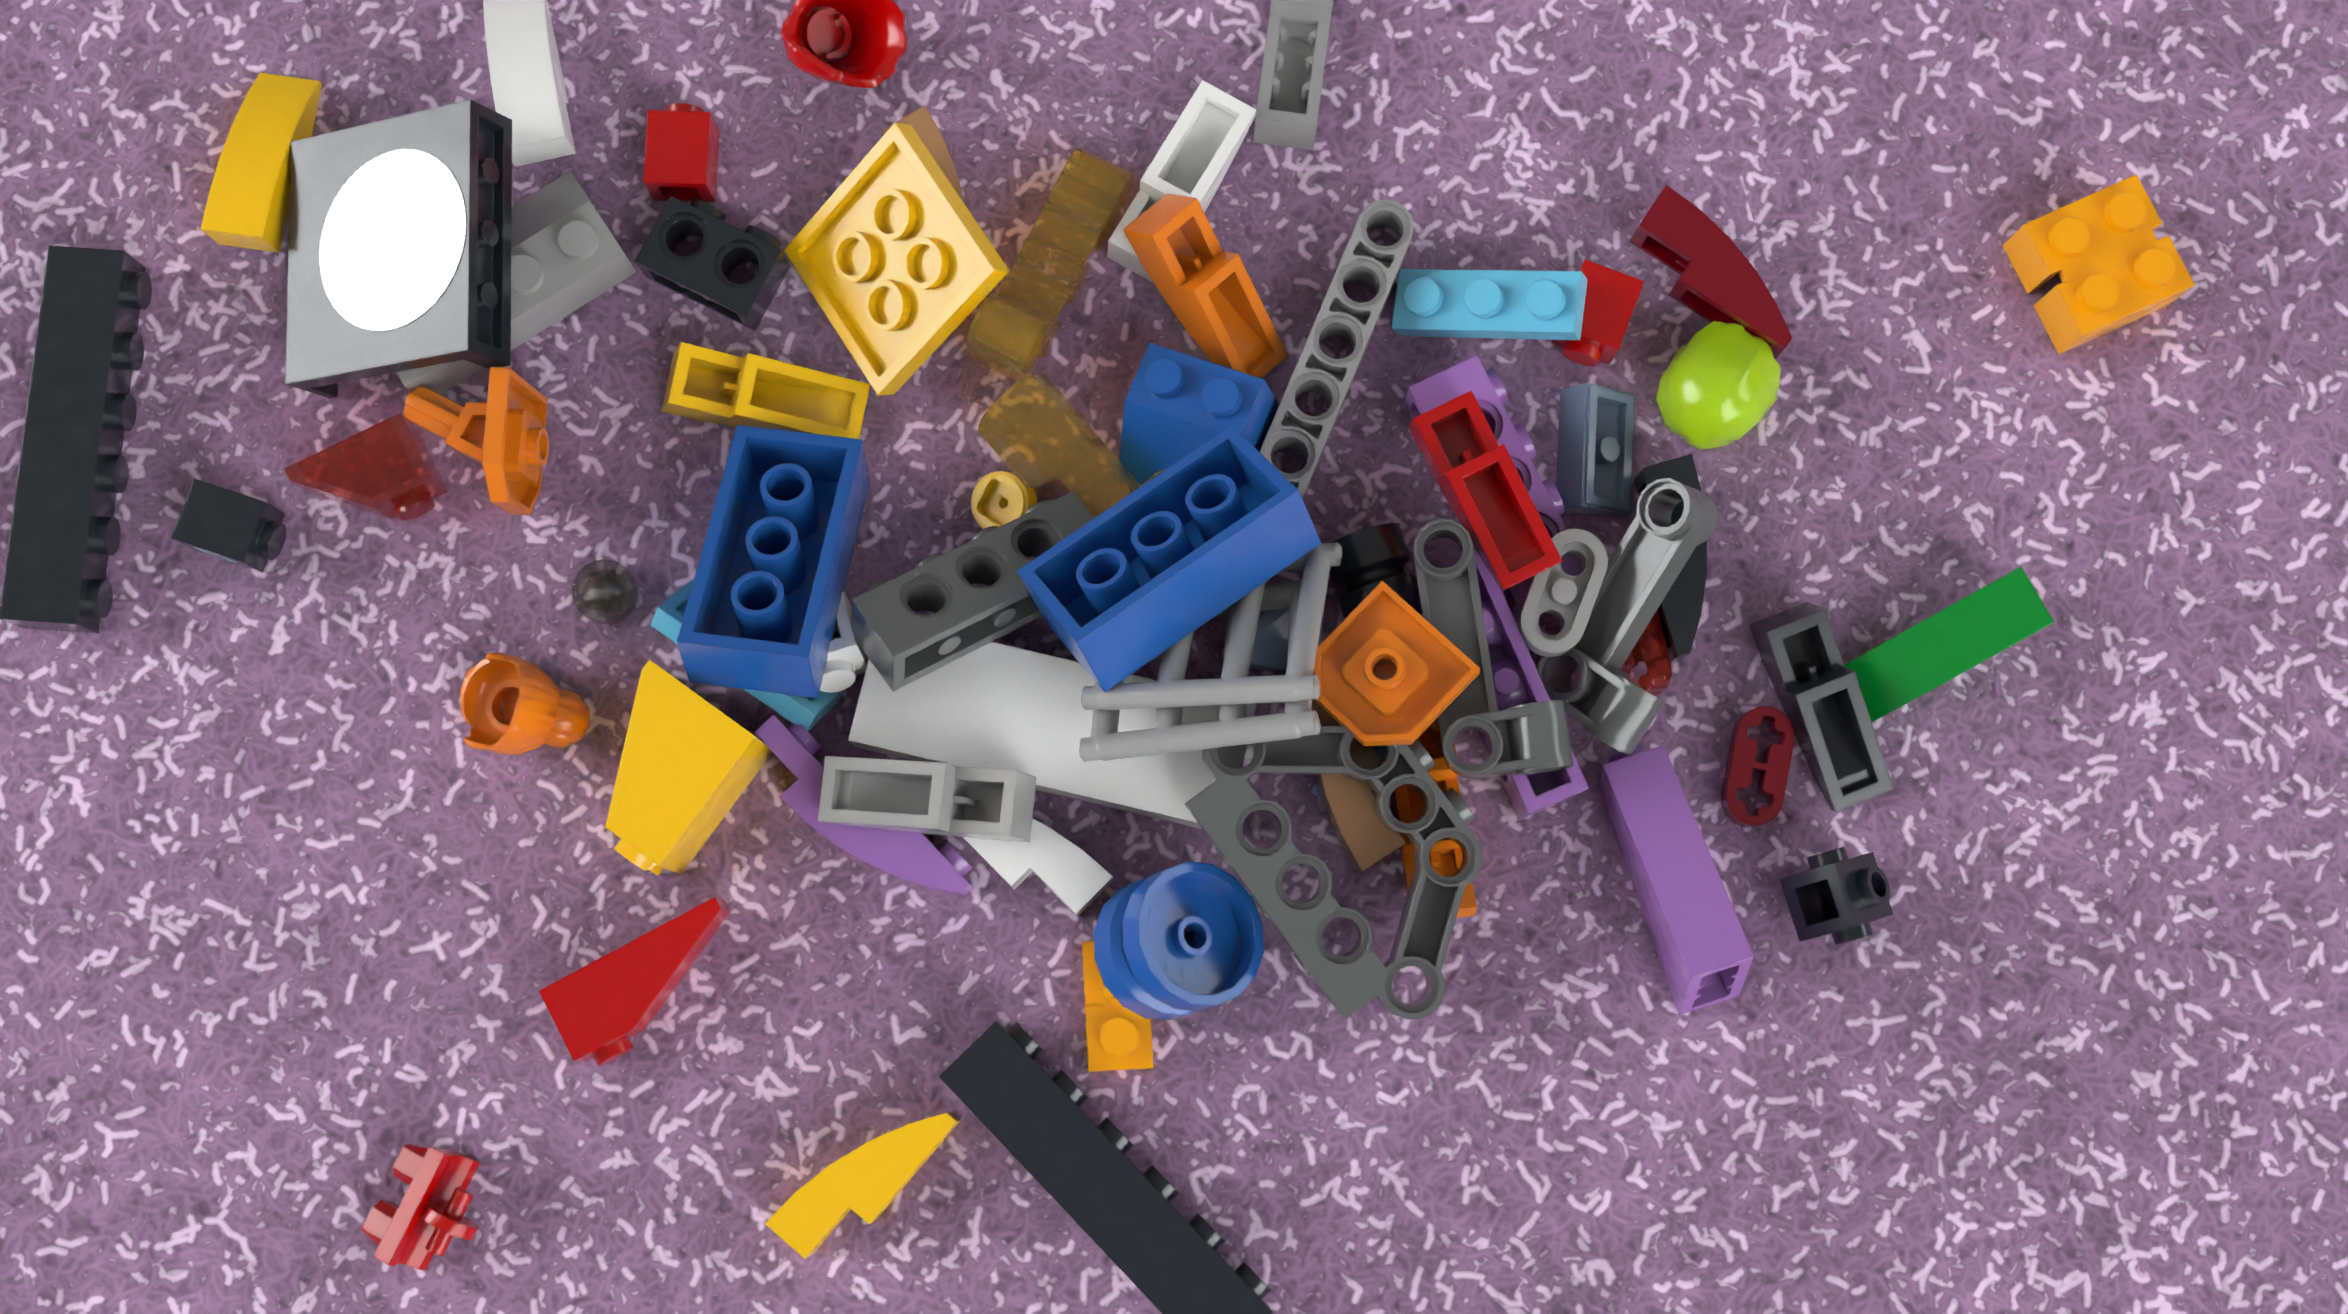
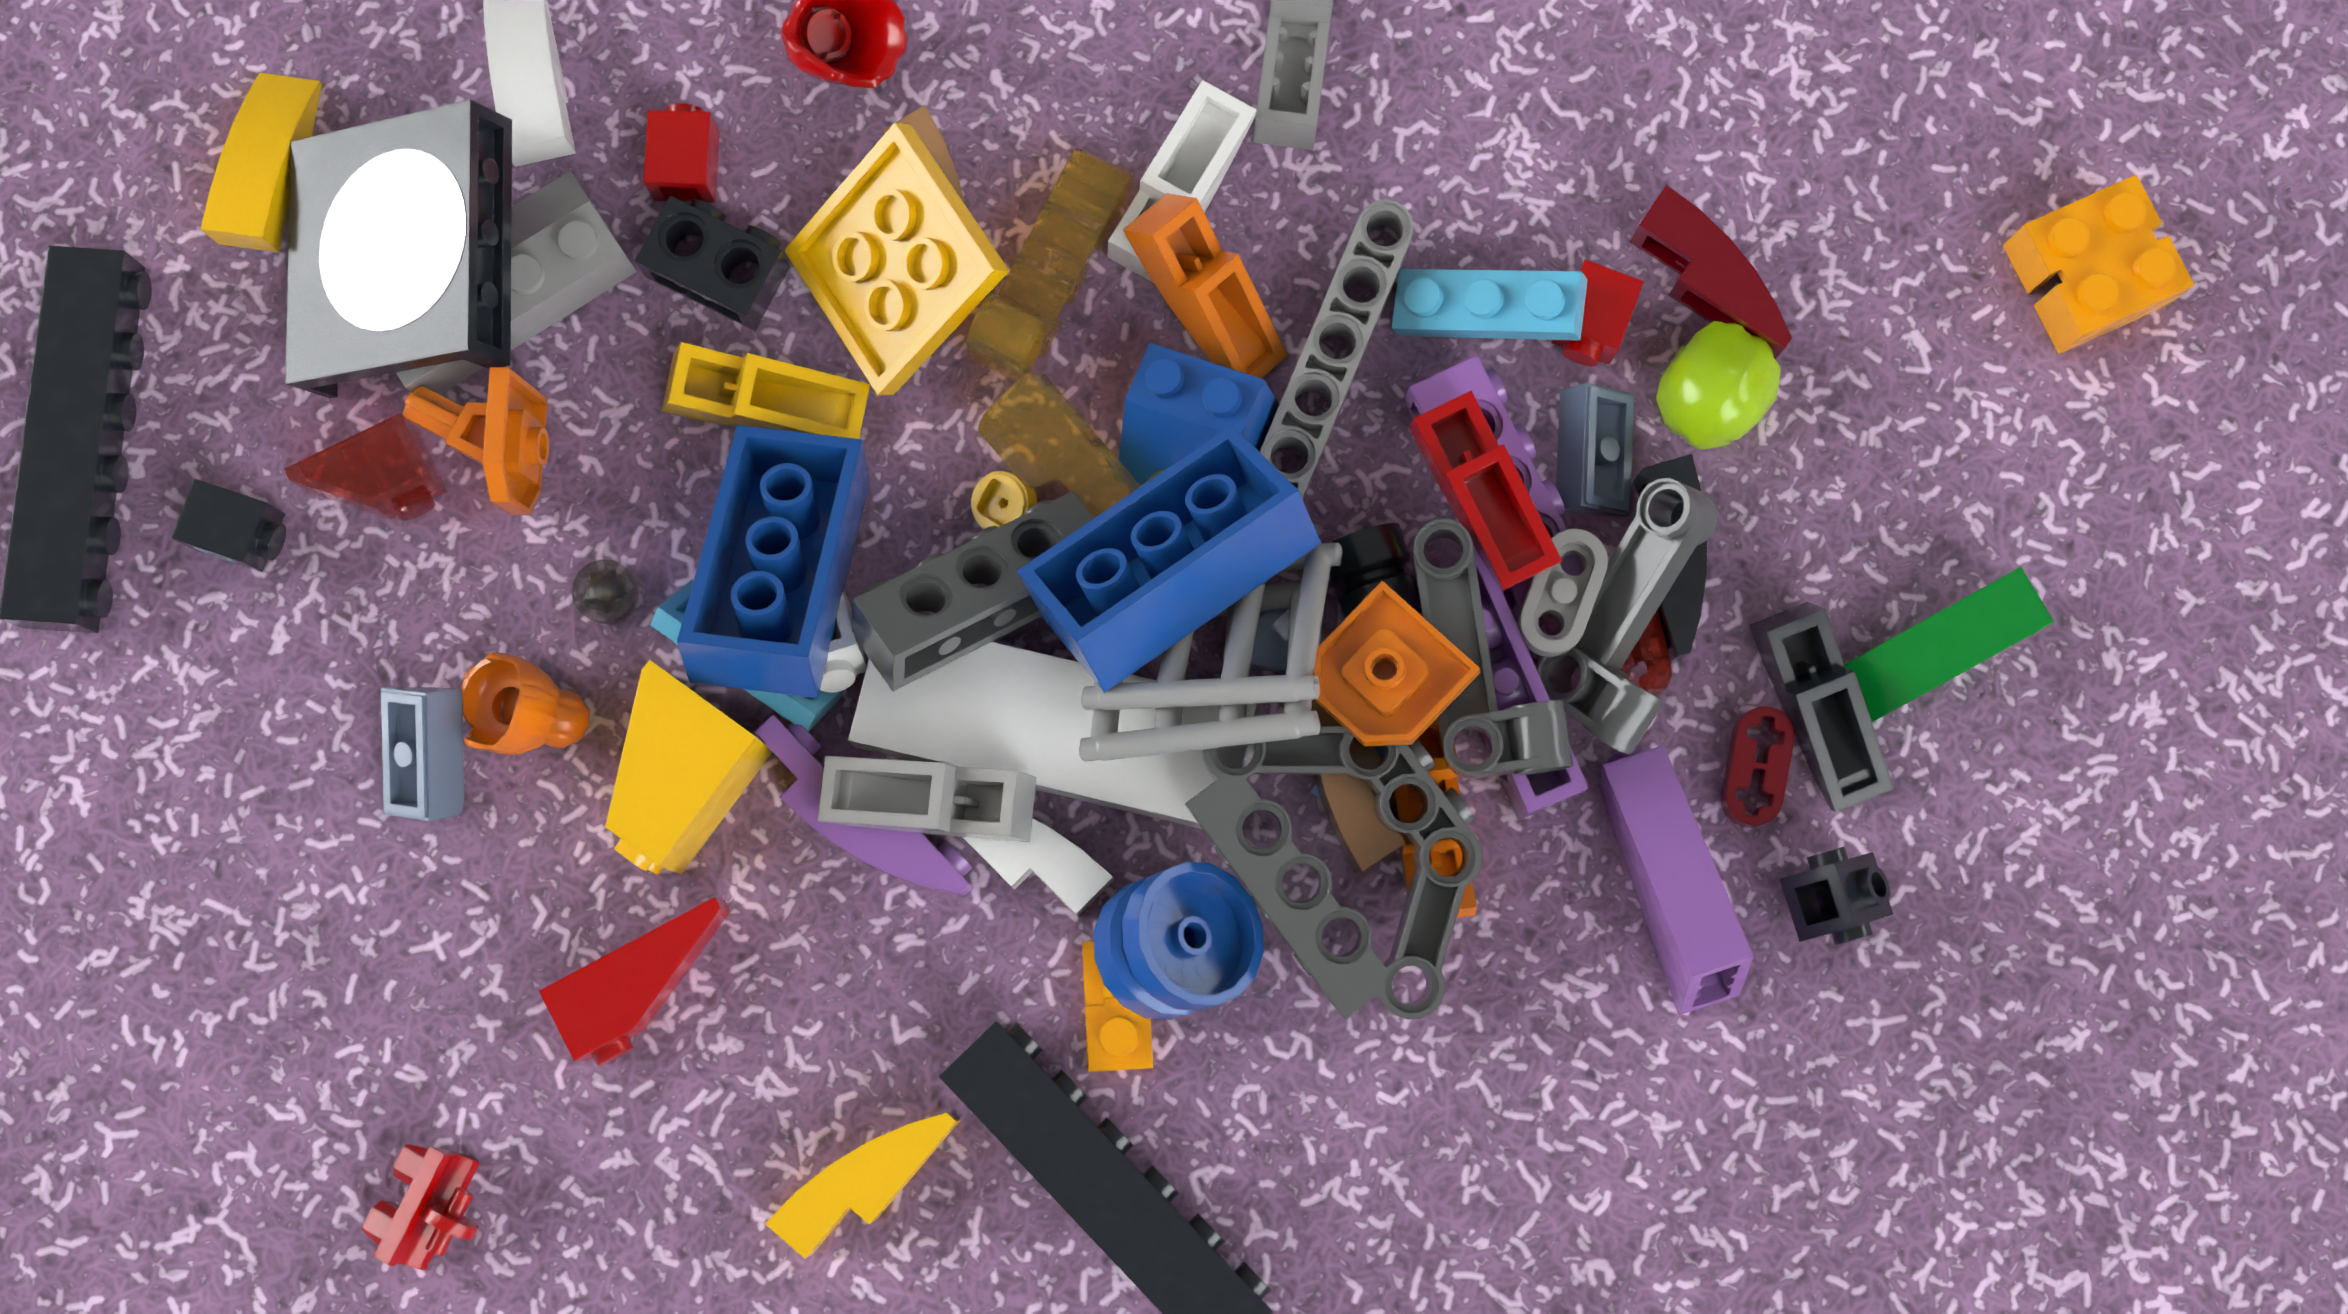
none -> sand blue slope [381,687,464,821]

